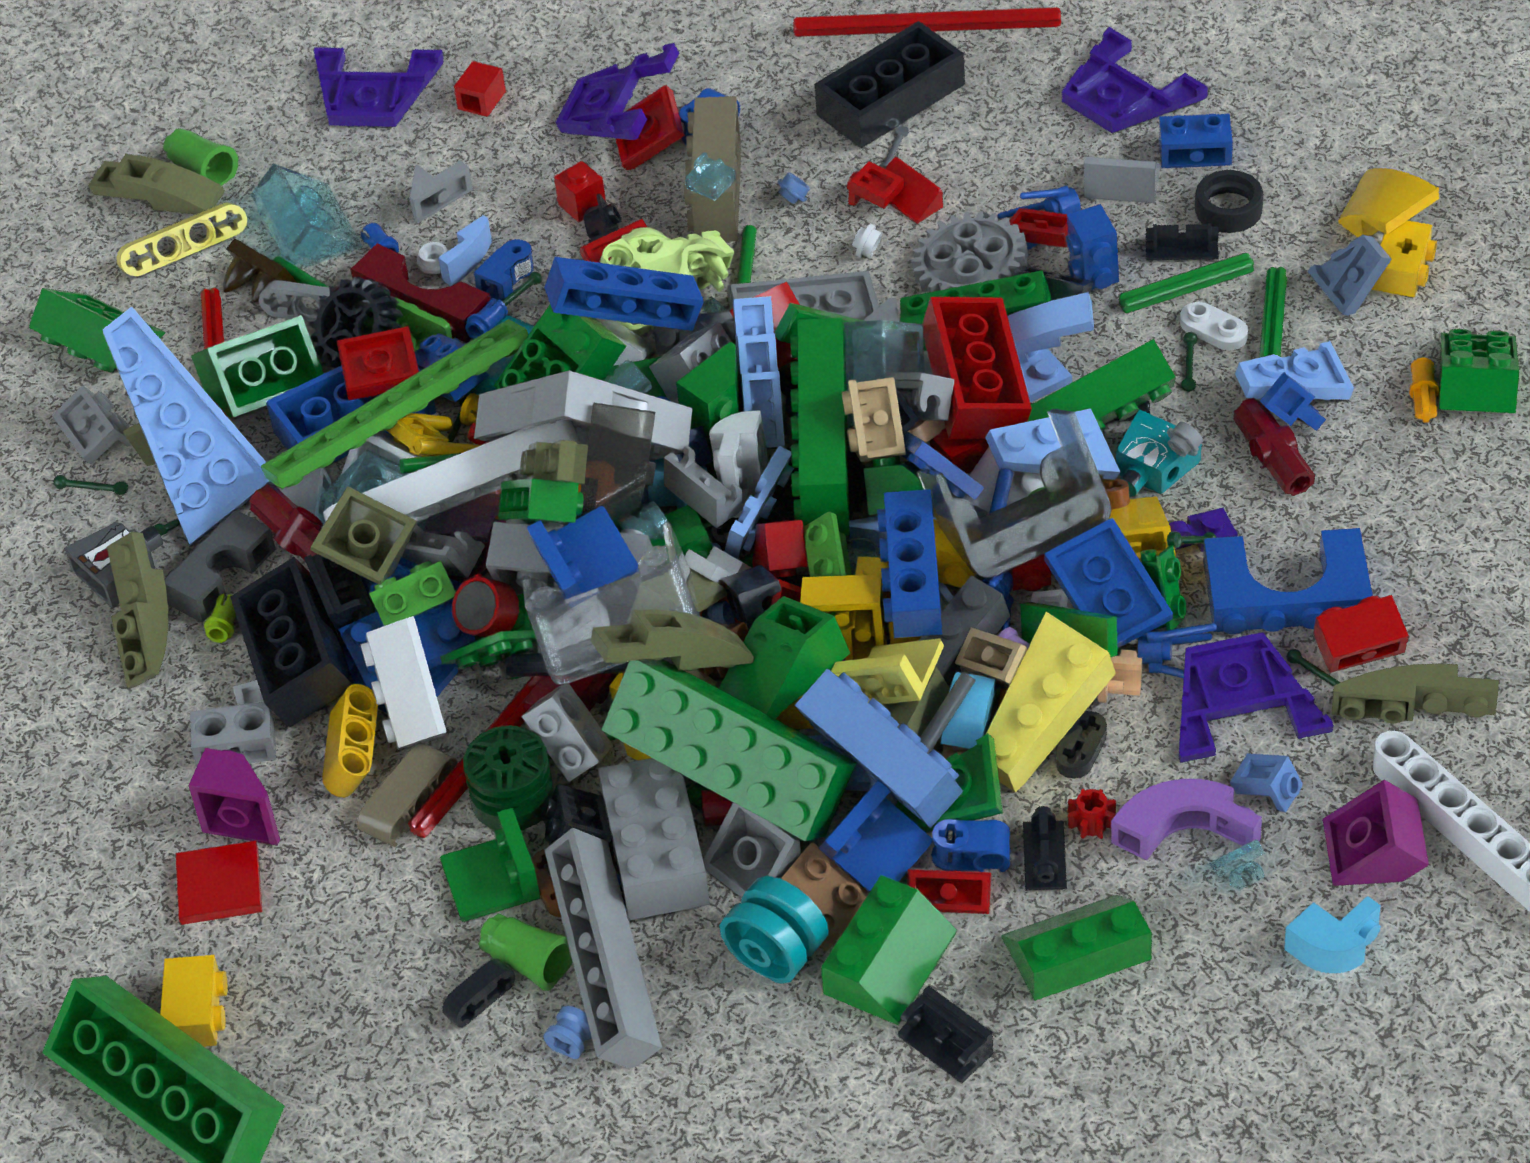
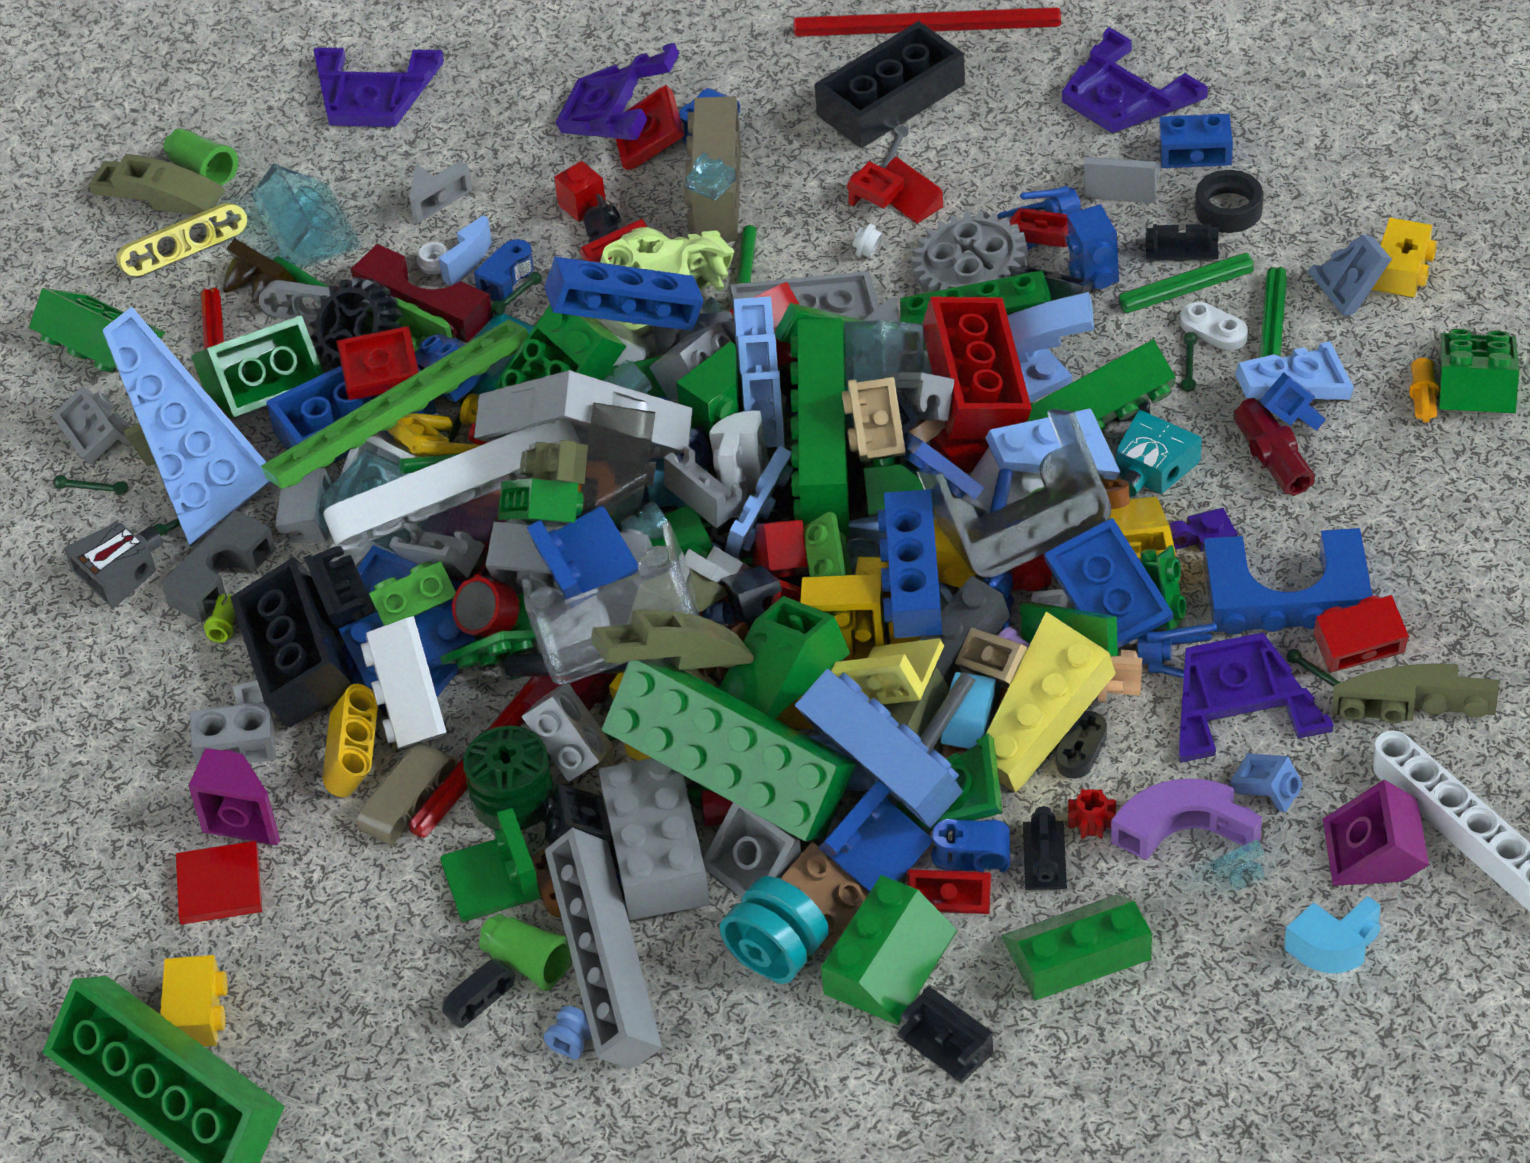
olive slope [107,532,168,688] -> none
dark red piece [249,484,333,562] -> none
olive slope [310,486,417,585] -> none
blue pin [361,223,399,253] -> none
red brick [454,61,506,117] -> none
blue pin [465,298,508,339] -> none
medium blue plate [778,172,810,204] -> none
light grey plate [1167,422,1203,457] -> none
dark green hinge [1167,532,1217,548] -> none
yellow slope [1338,168,1439,237] -> none

